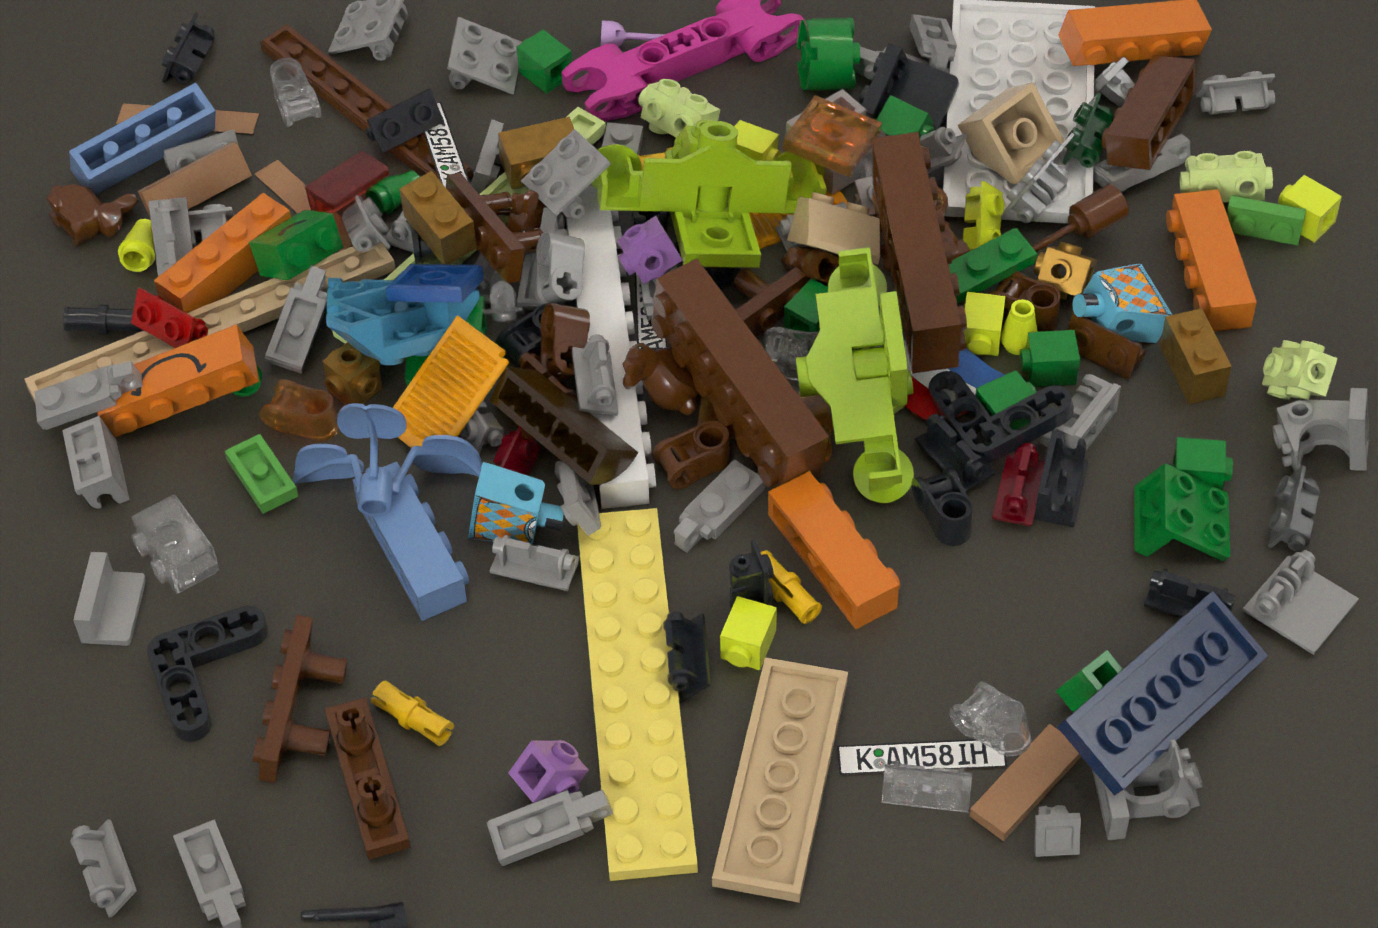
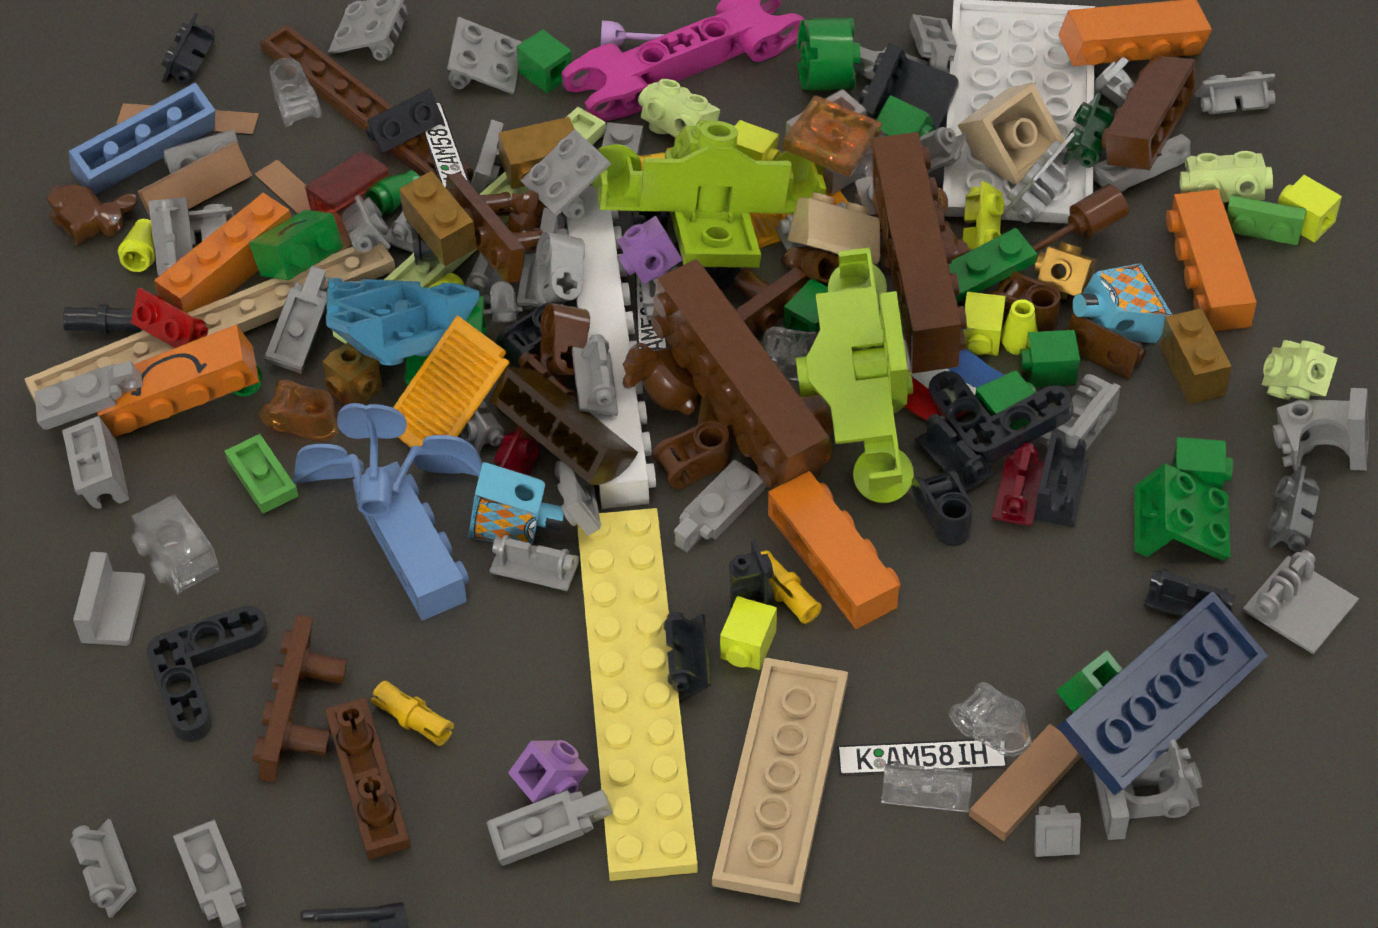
blue tile [386,264,484,303] -> none

